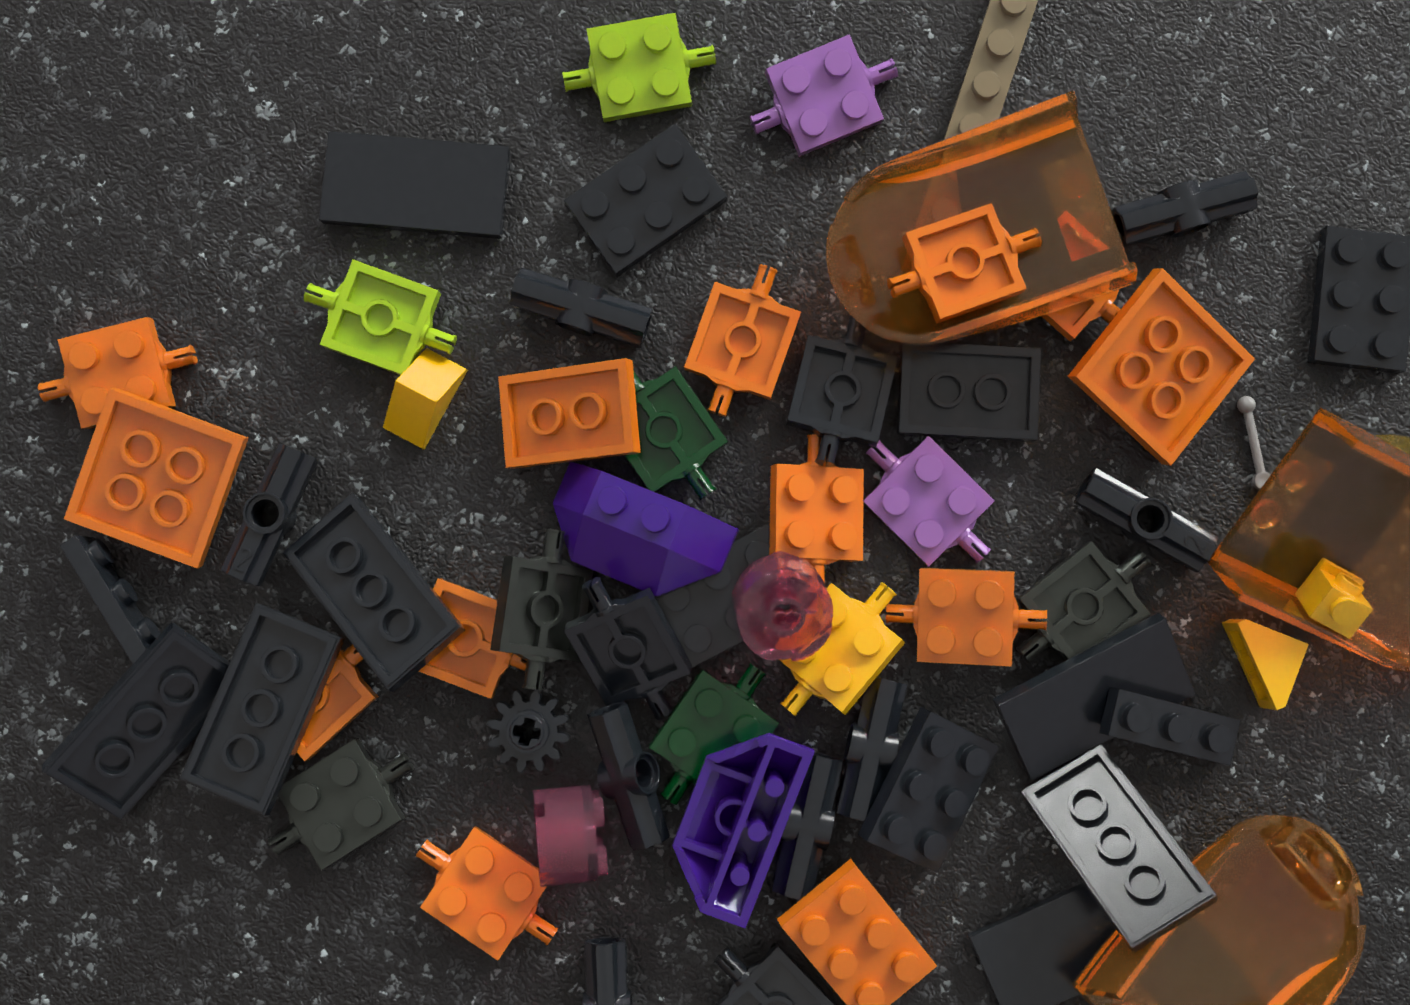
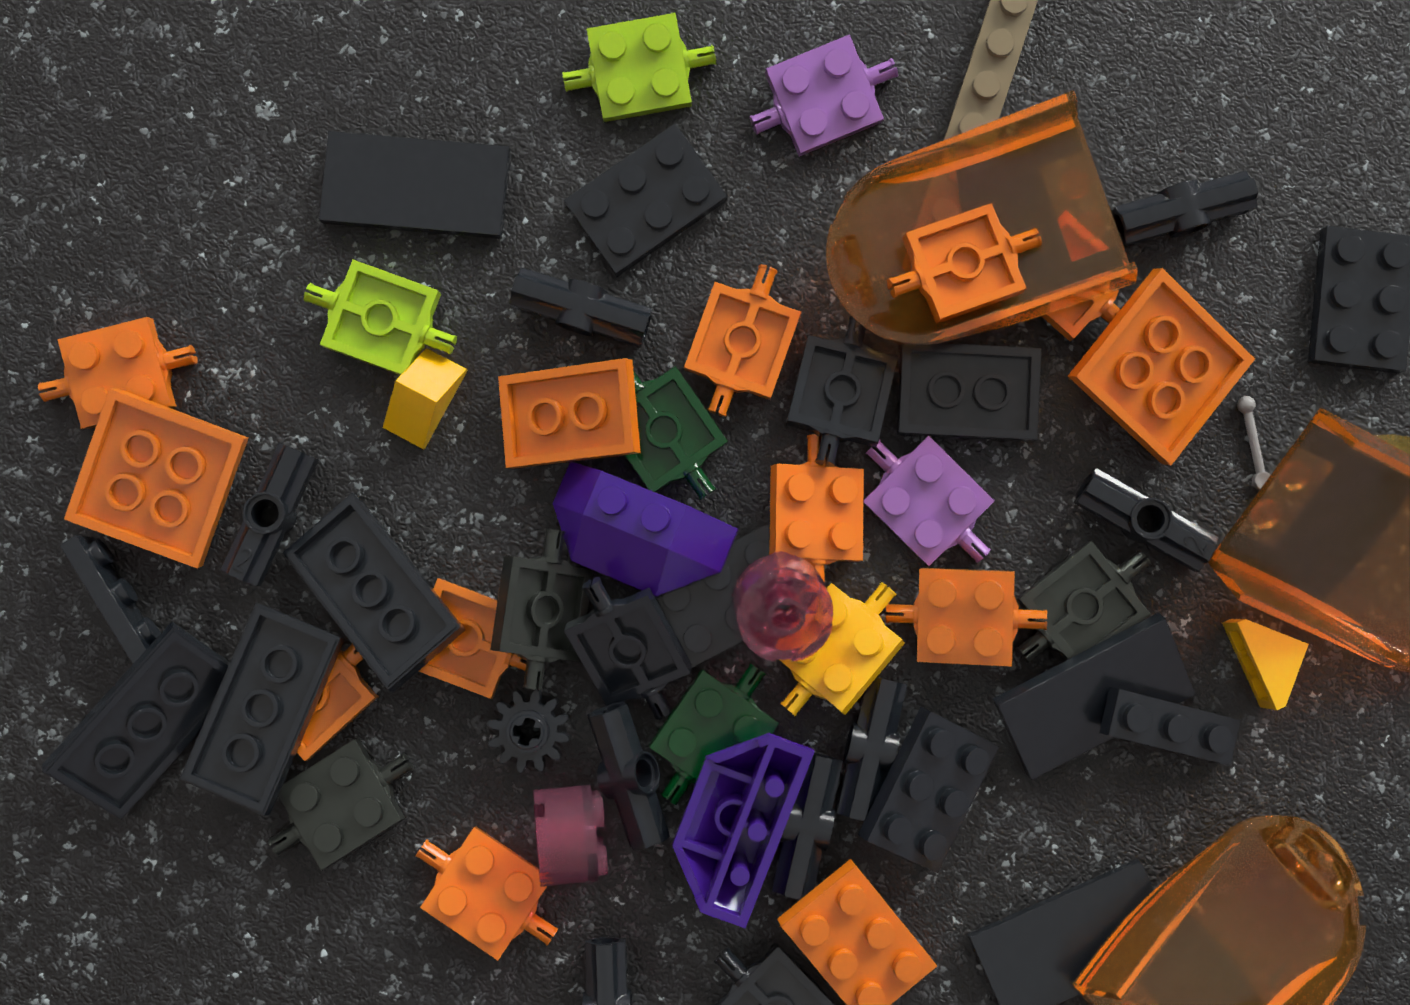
tile [1021,744,1218,953] -> none
yellow brick [1295,557,1373,639] -> none

